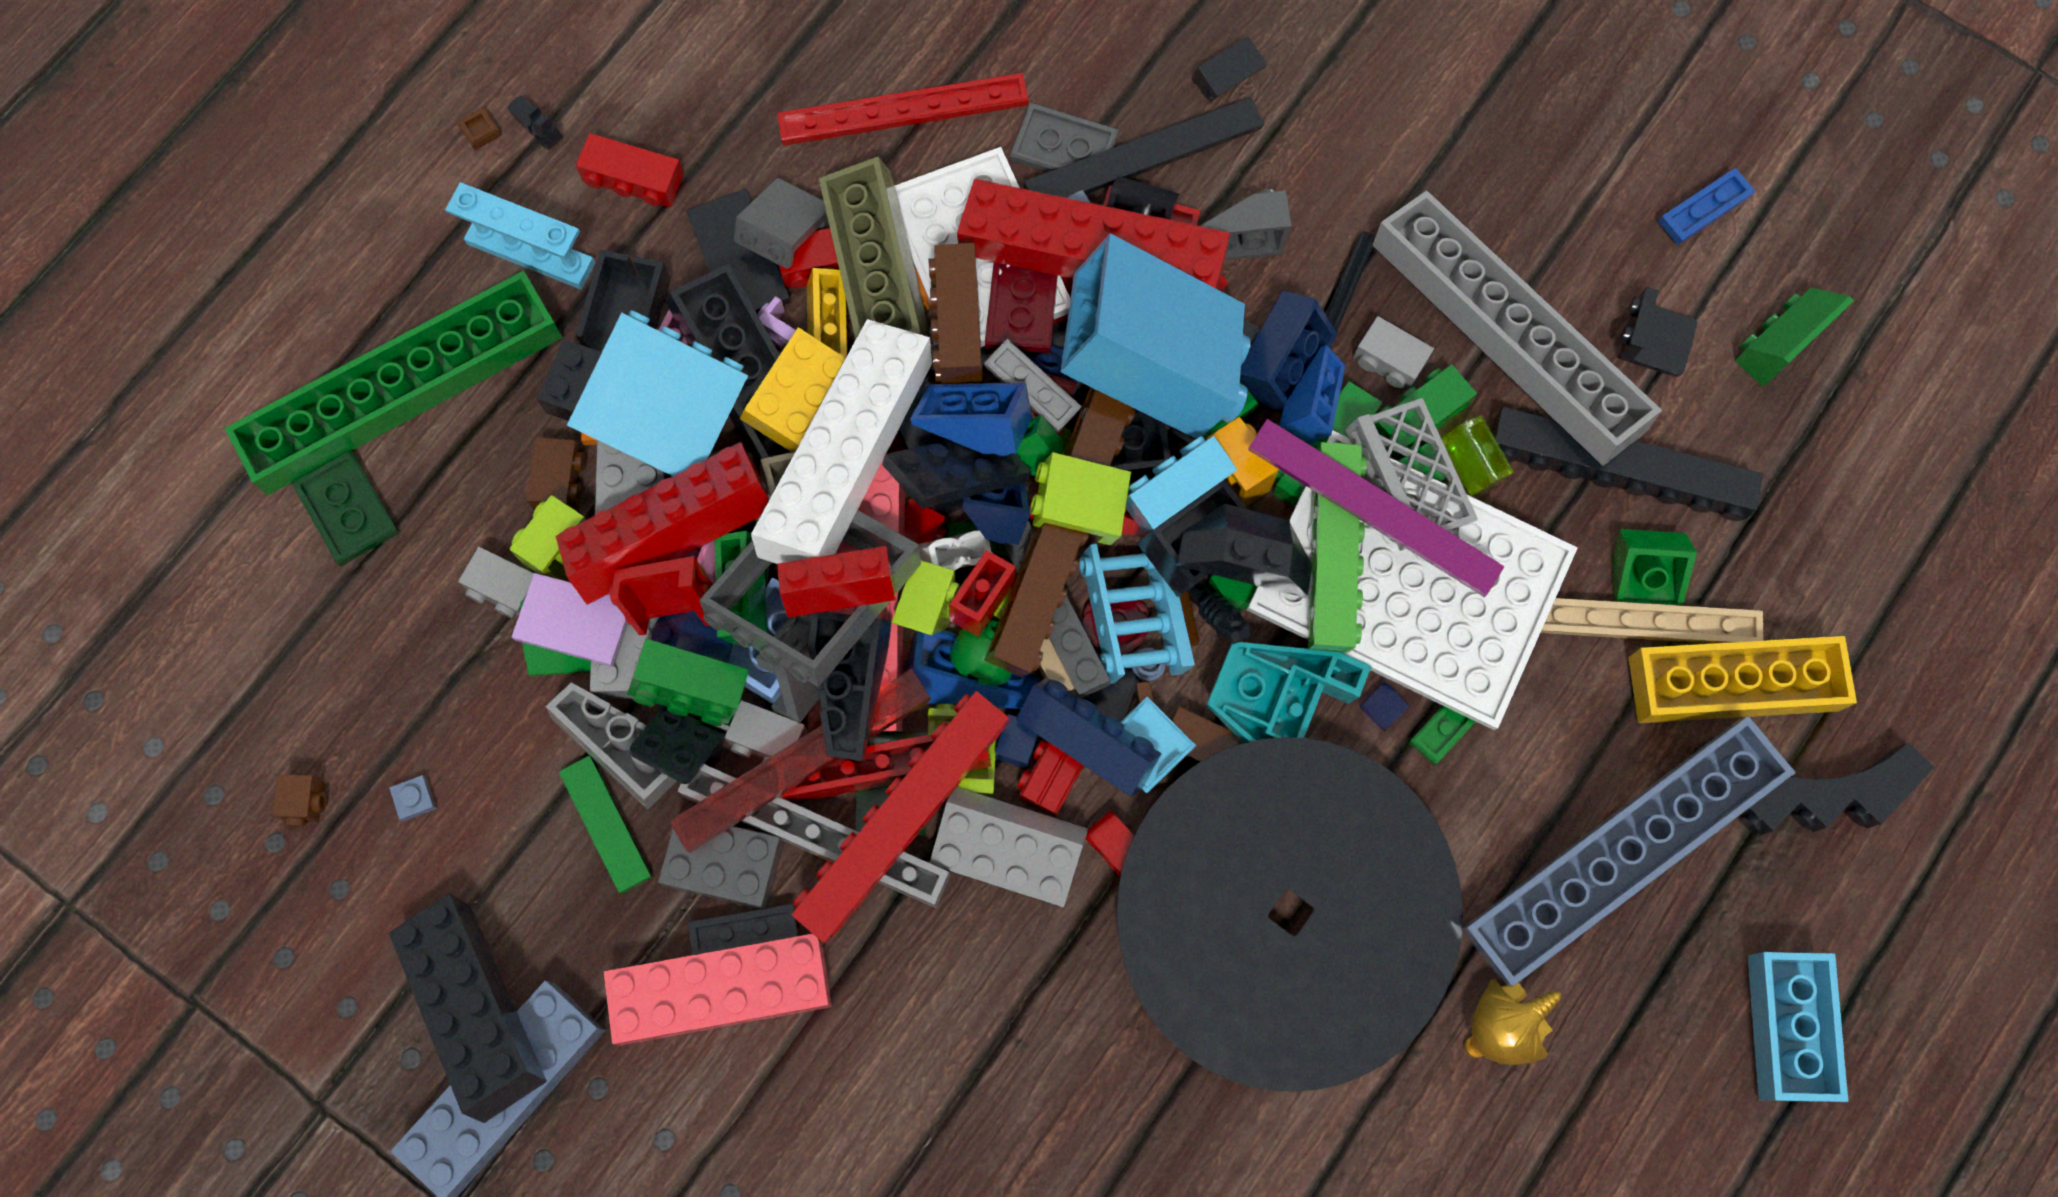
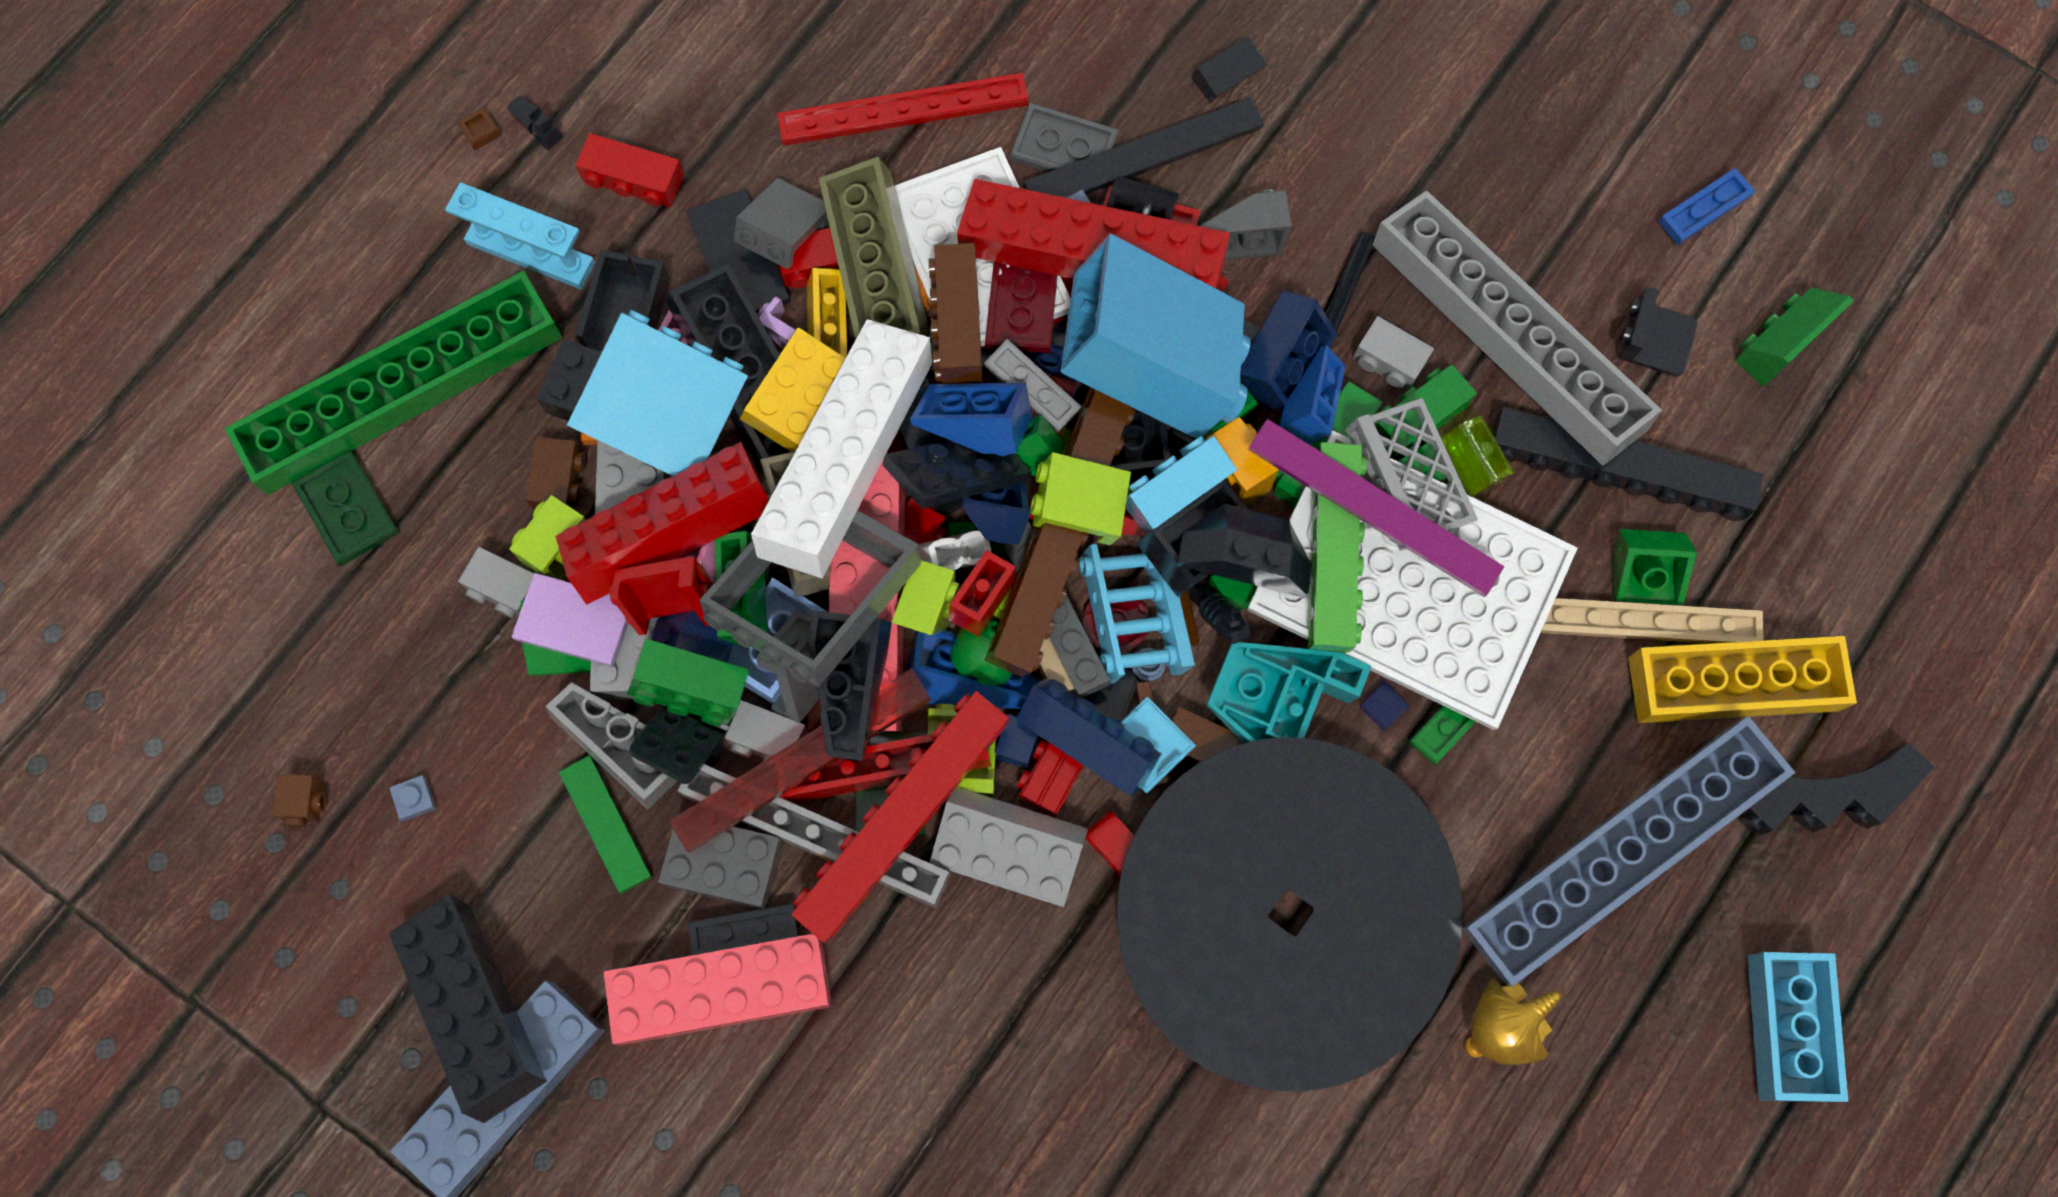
red brick [777,546,896,618] -> none

